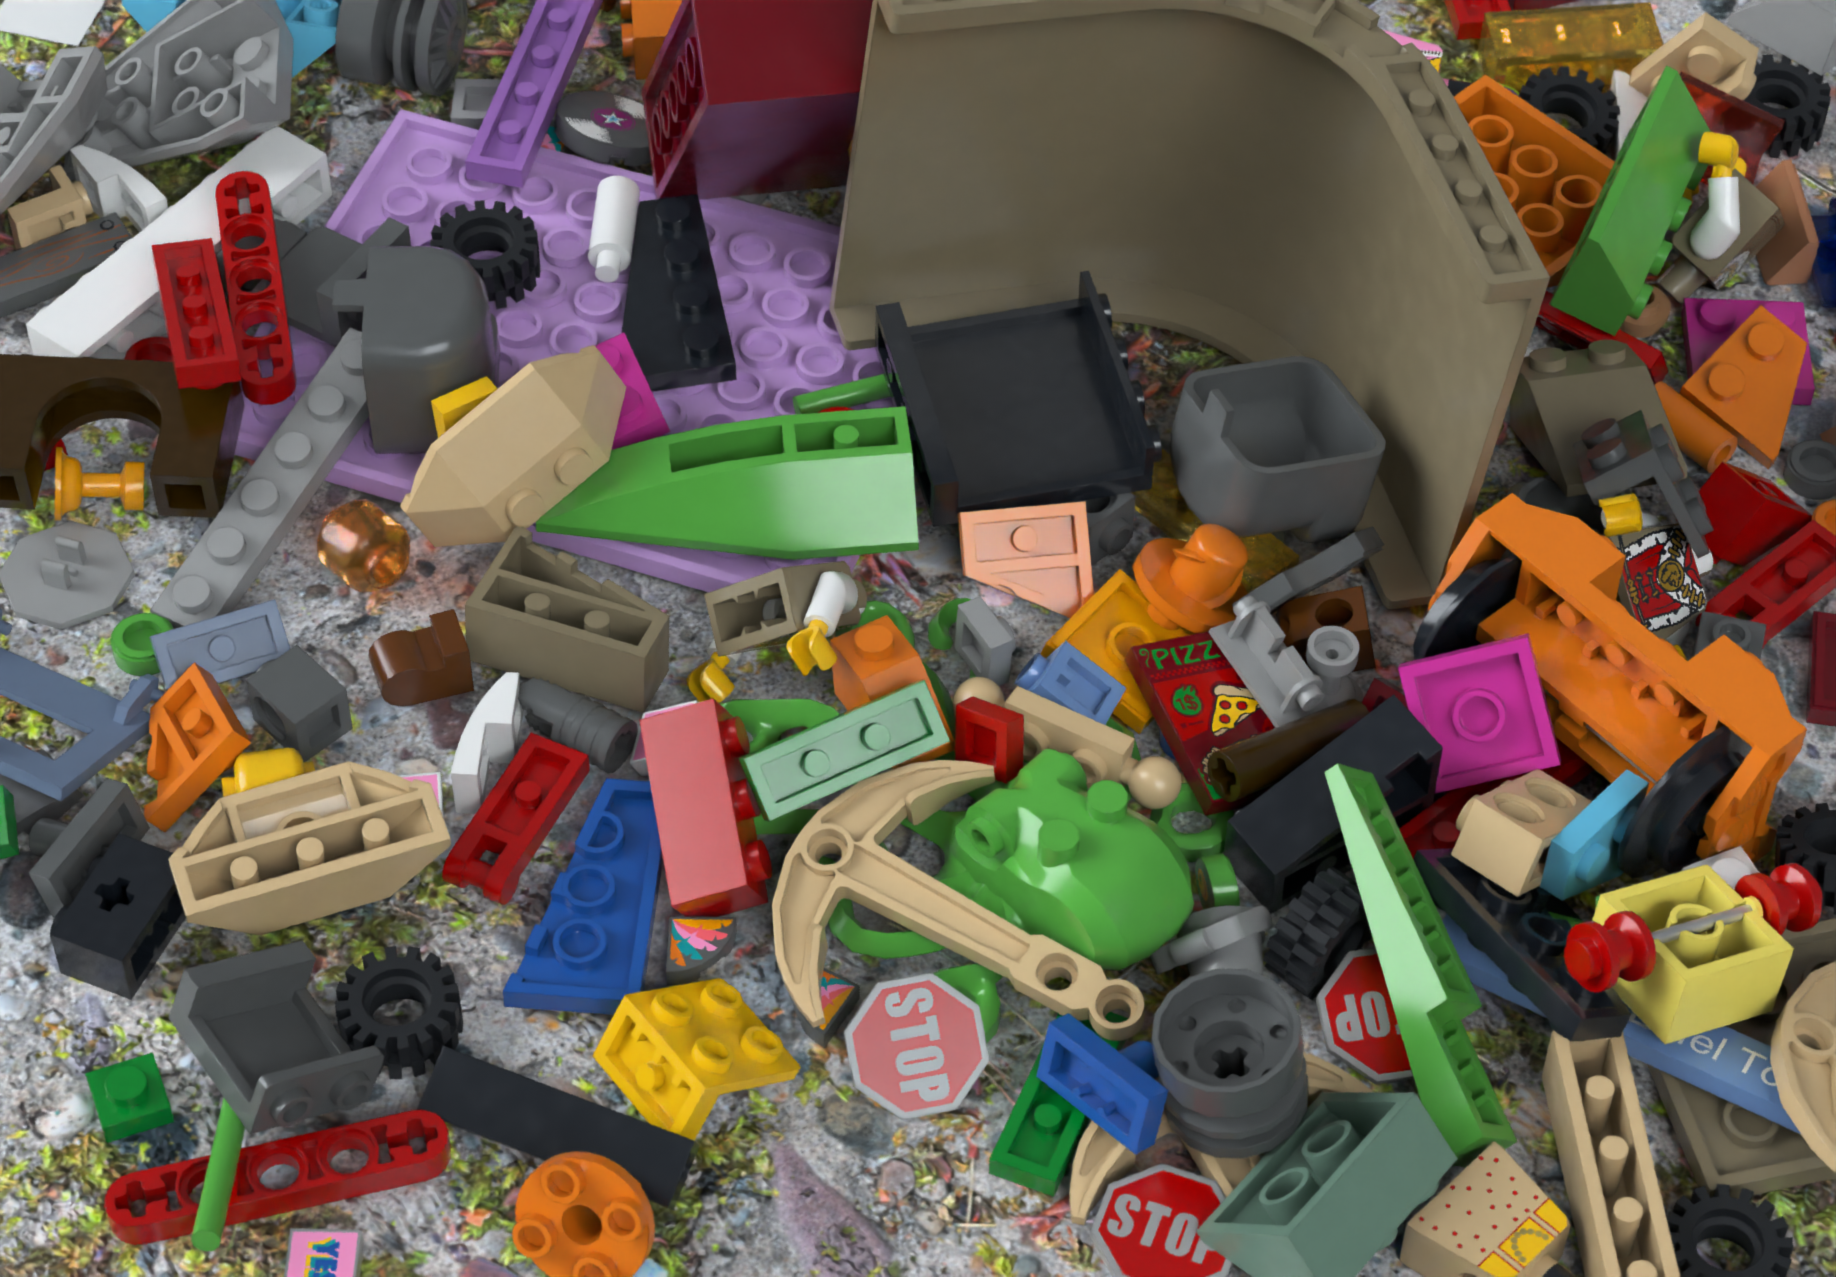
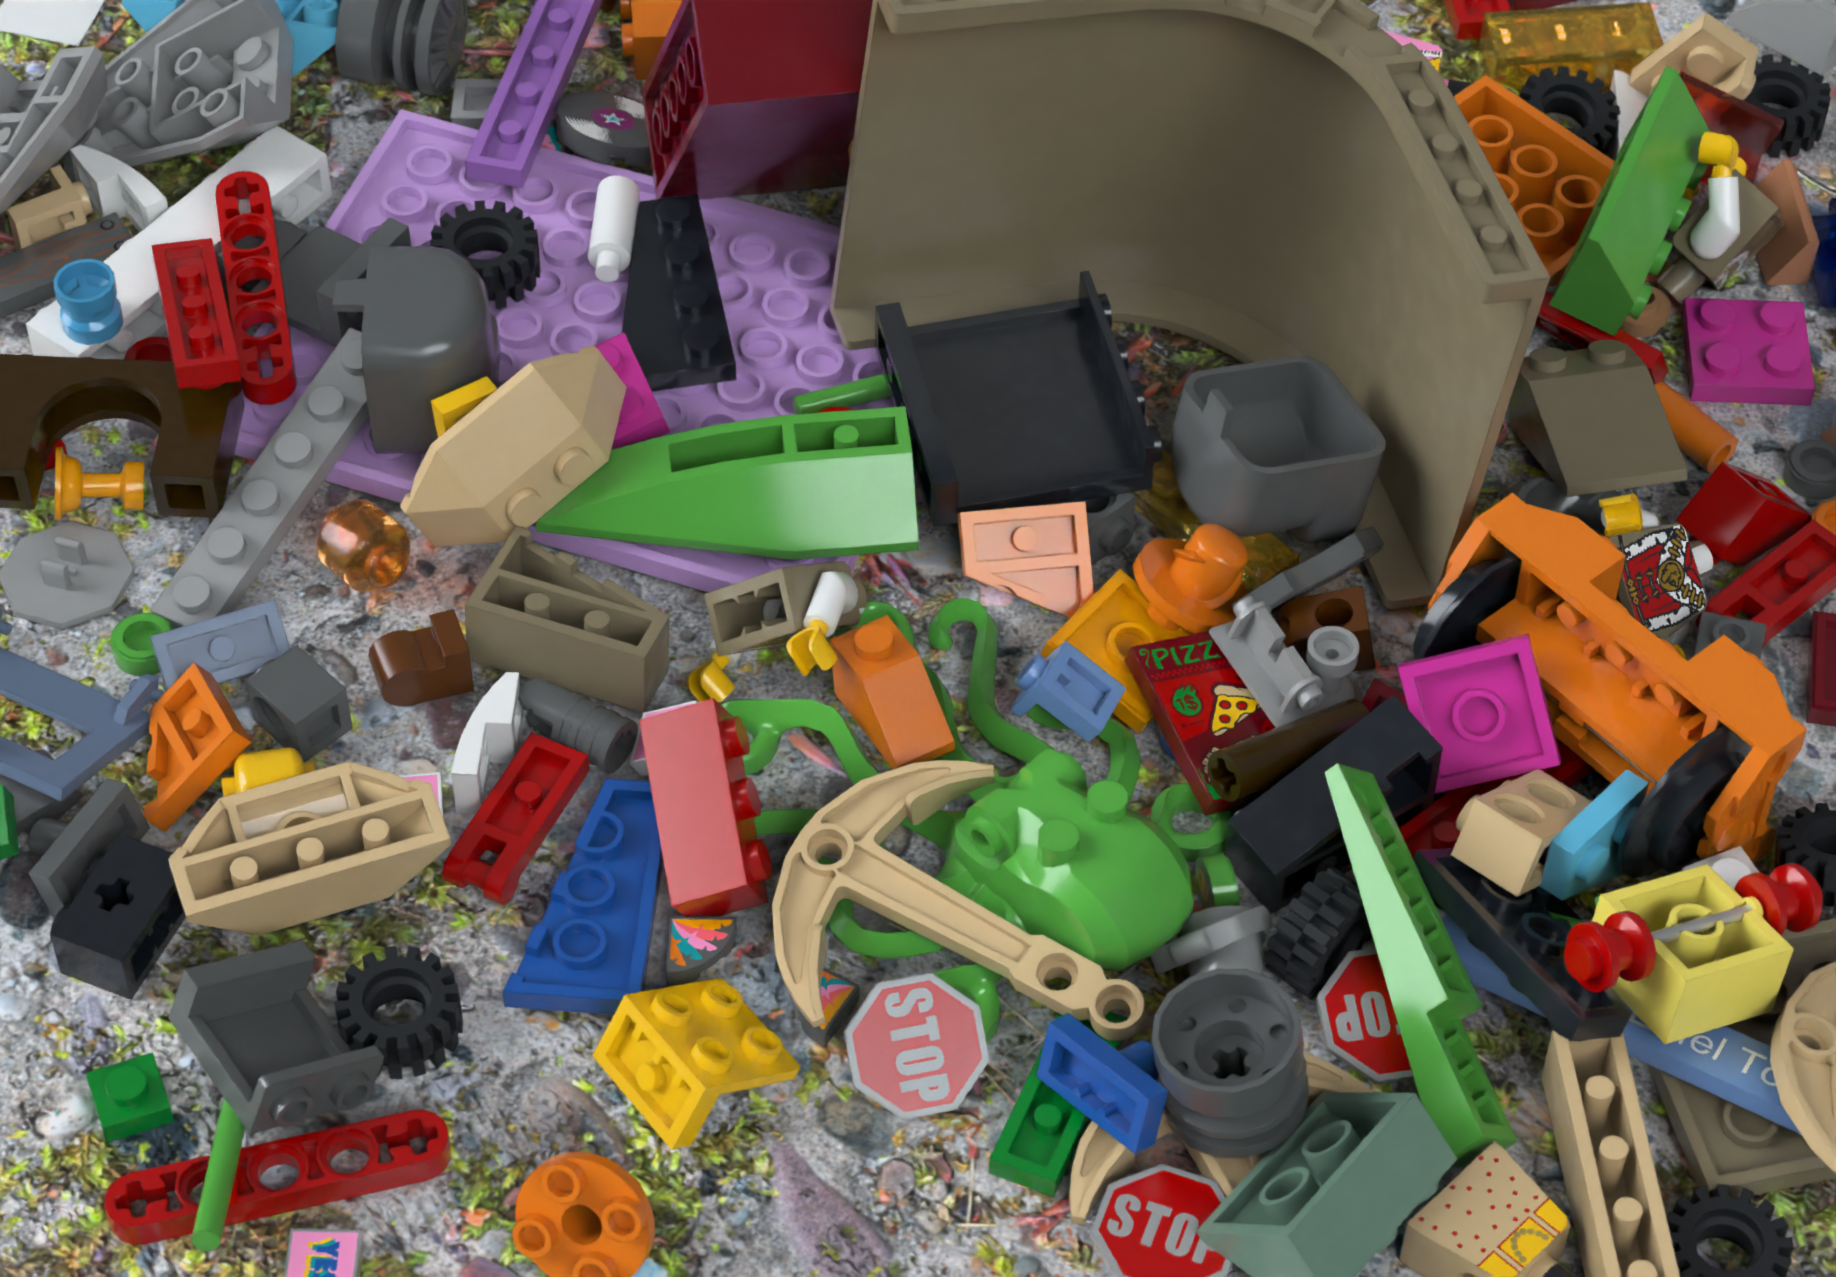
black tile [417,1046,700,1211] -> none
plate [739,680,950,821] -> none
tan plate [953,677,1181,809] -> none
light grey plate [954,596,1016,686] -> none
red plate [955,696,1024,784] -> none
dark grey bracket [1573,410,1714,559] -> none
orange wing [1679,305,1807,469] -> none
none -> dark azure wheel [53,259,123,345]

